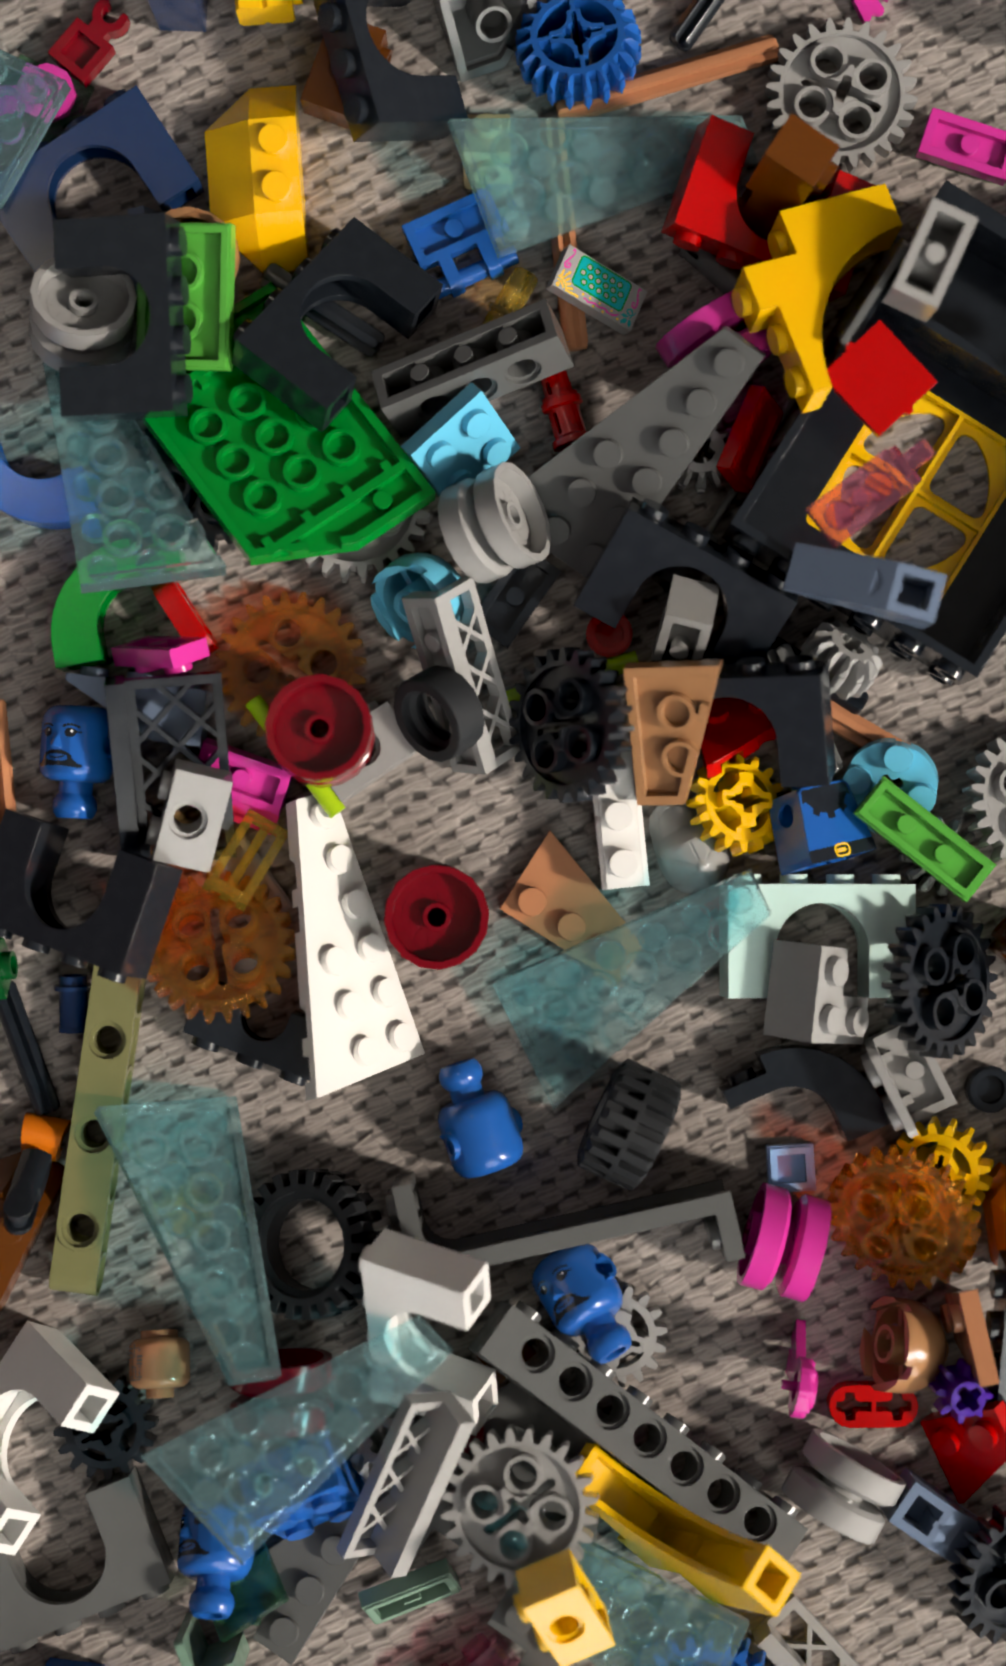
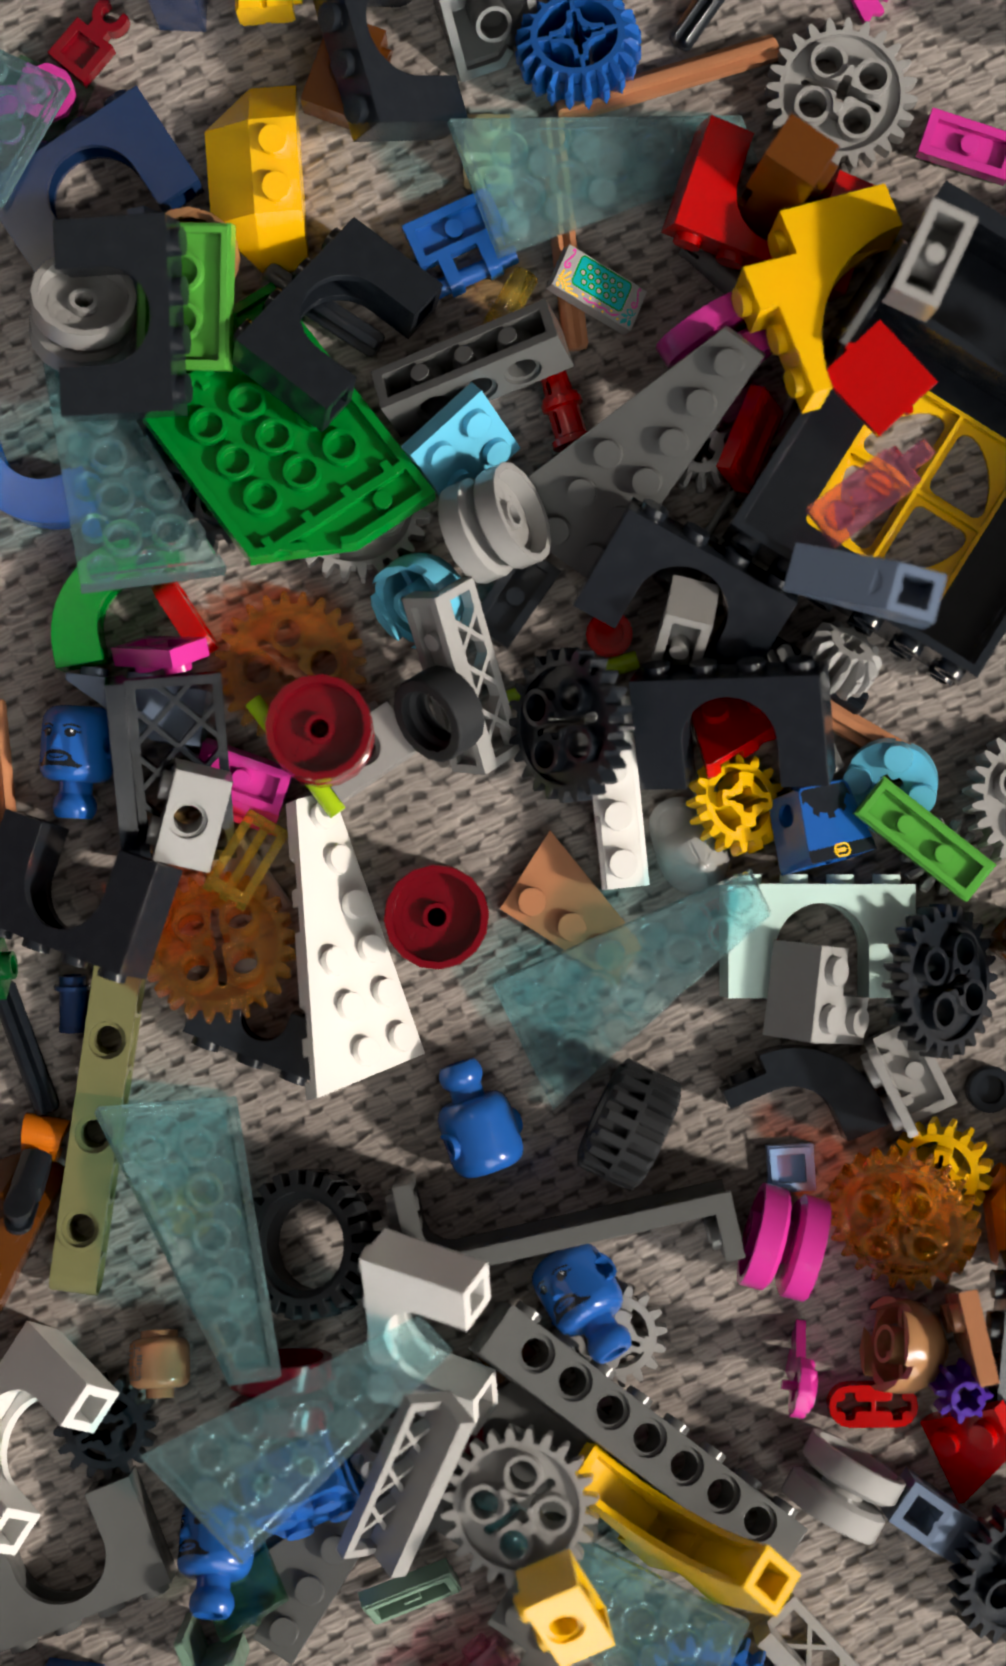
medium nougat wing [623,660,723,806] -> none

